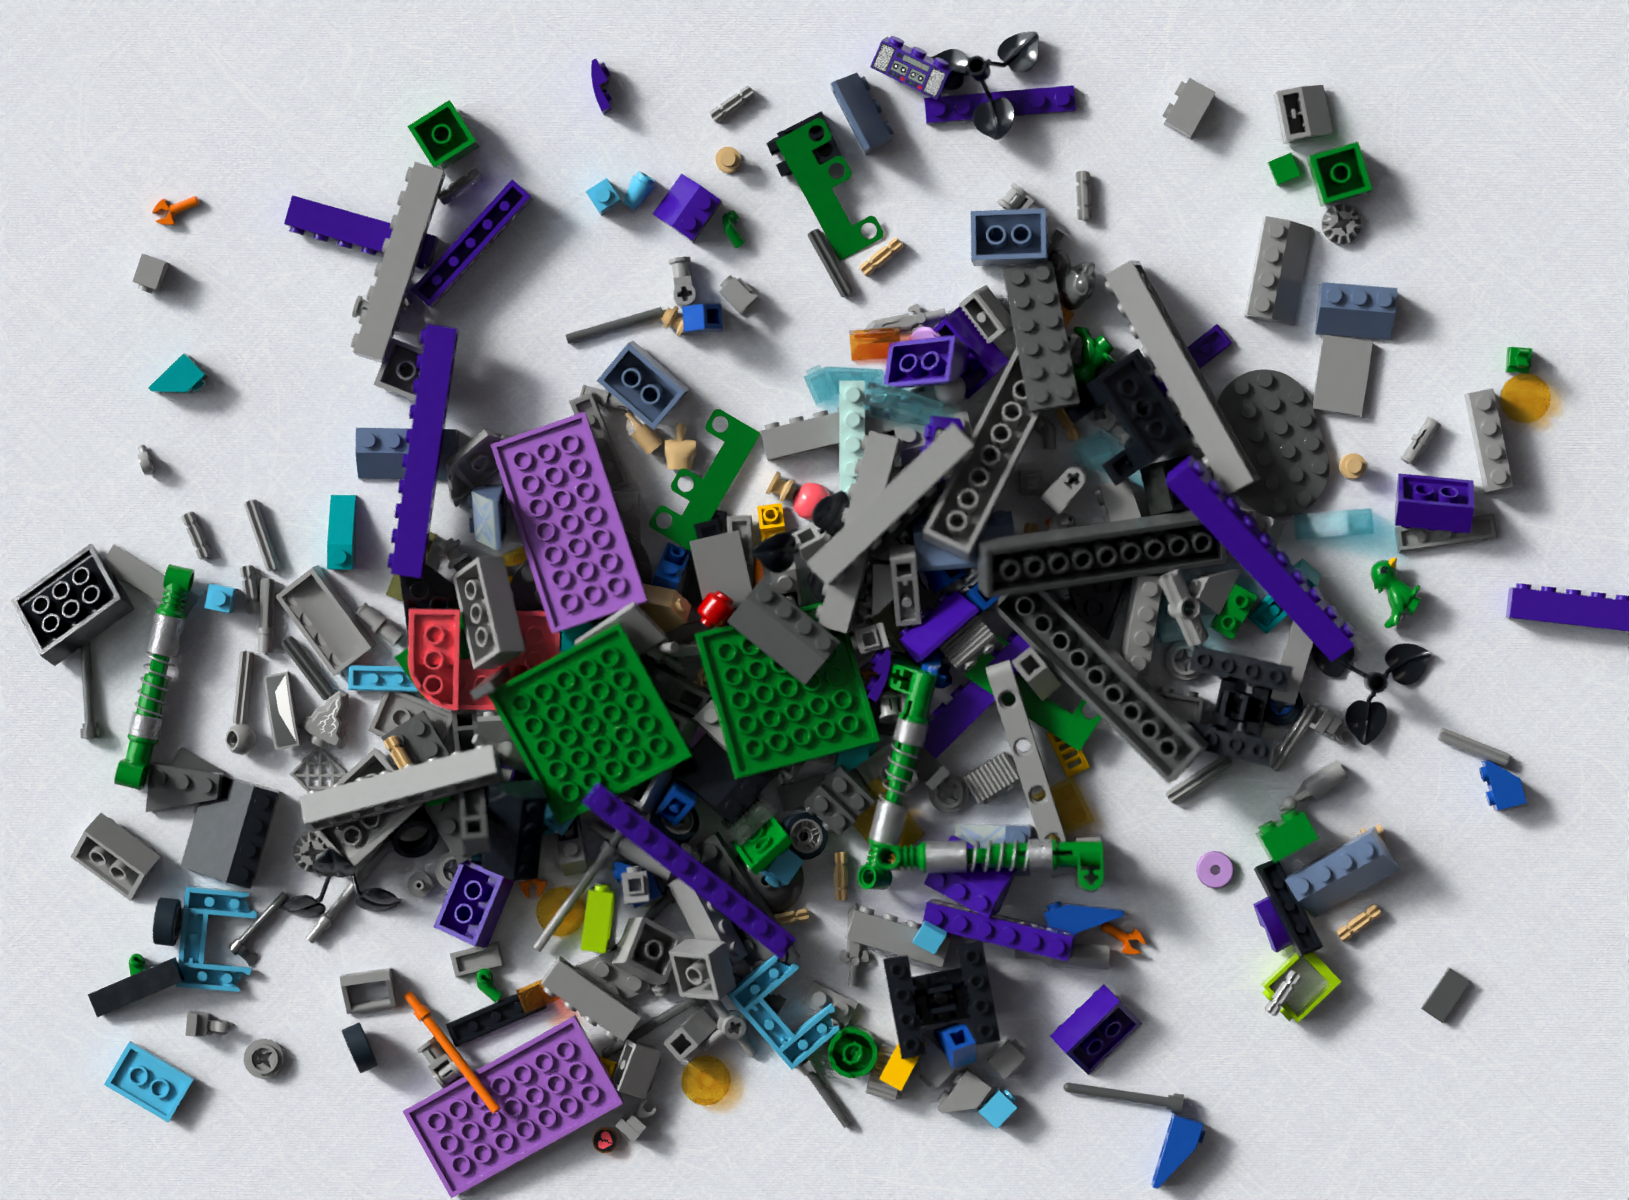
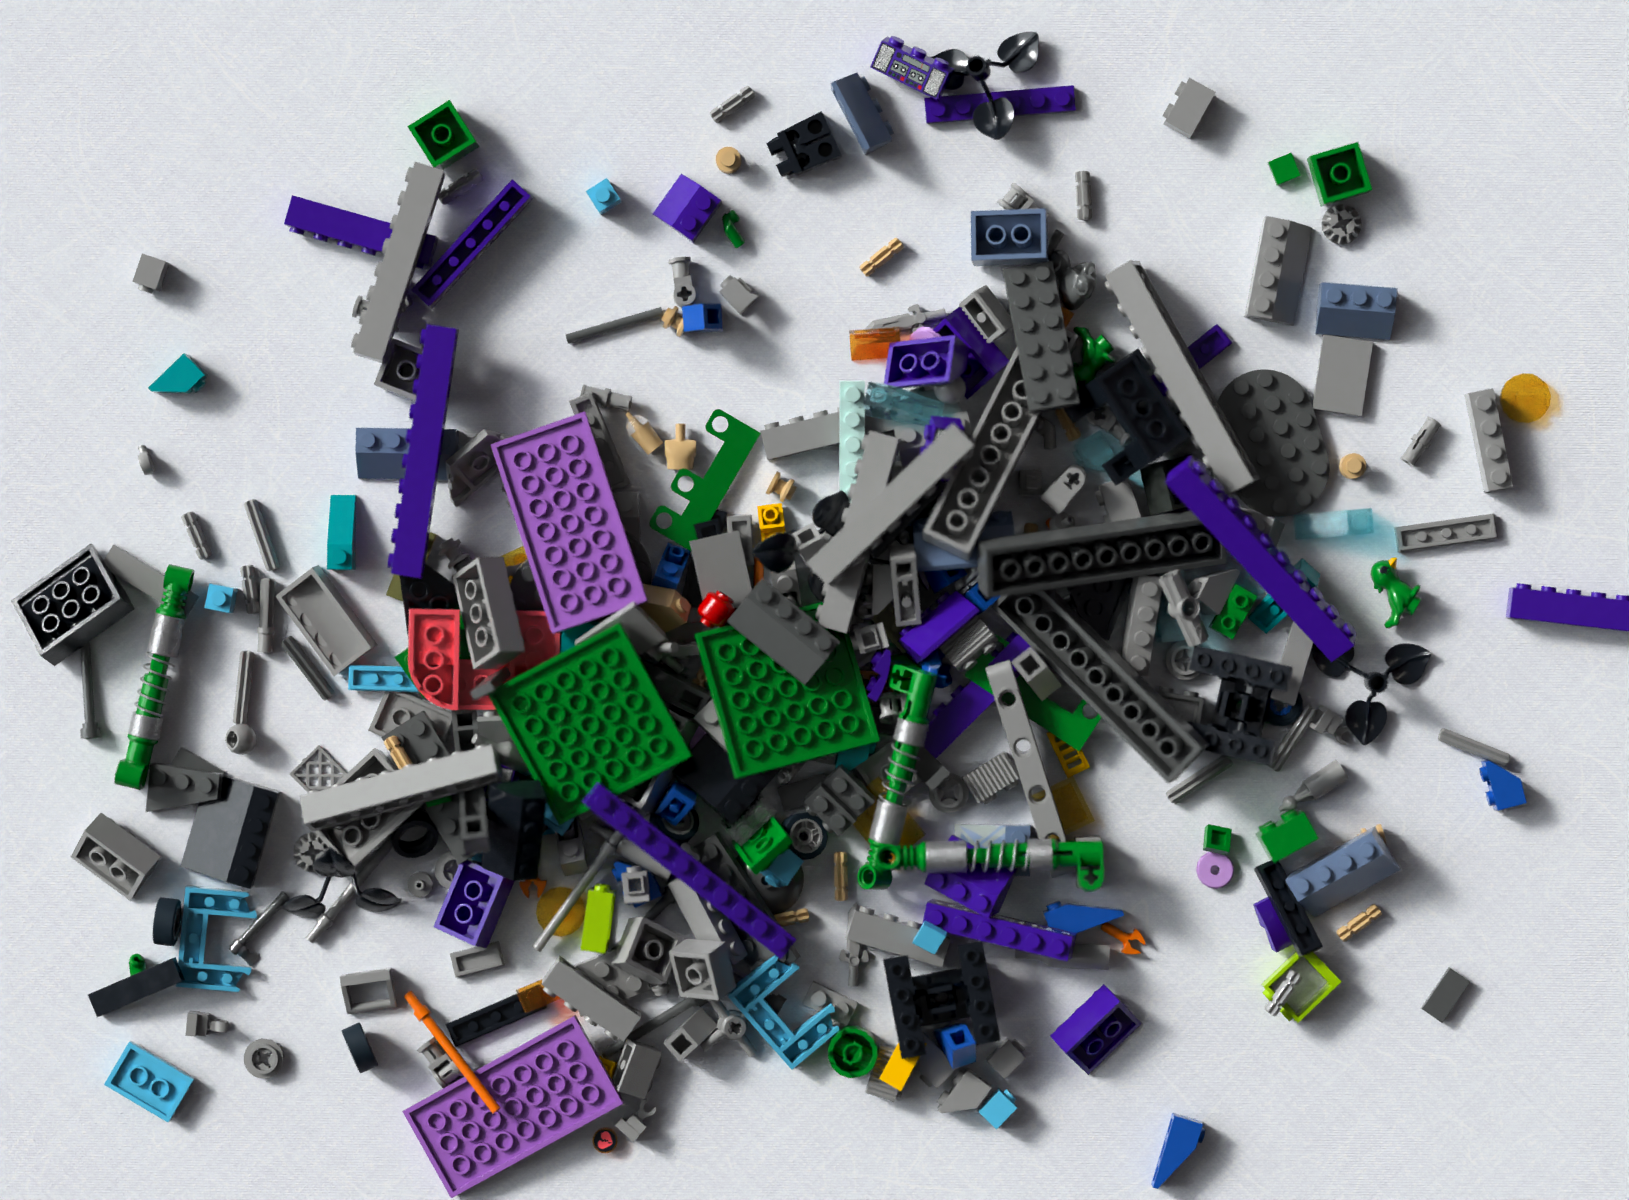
orange bar [152,196,199,225] -> none
slope [264,672,302,750] -> none
light grey rock [298,690,349,749] -> none
light grey pin [356,603,404,647] -> none
sand blue slope [467,485,507,550] -> none
green arm [477,968,503,1003] -> none
dark purple slope [591,59,613,115] -> none
sand blue slope [597,341,690,430] -> none
medium azure cone [623,171,655,210] -> none
clear yellow tile [681,1055,731,1106] -> none
green piece [775,118,884,261] -> none
coral hair [793,483,831,520] -> none
dark grey piece [798,1059,852,1128] -> none
clear light blue slope [804,365,884,405] -> none
dark grey axle [808,229,853,297] -> none
dark grey piece [1064,1082,1184,1114] -> none
light grey slope [1274,85,1333,144] -> none
dark purple slope [1395,473,1474,533] -> none
green piece [1505,347,1532,374] -> none
none -> green plate [1203,824,1232,855]

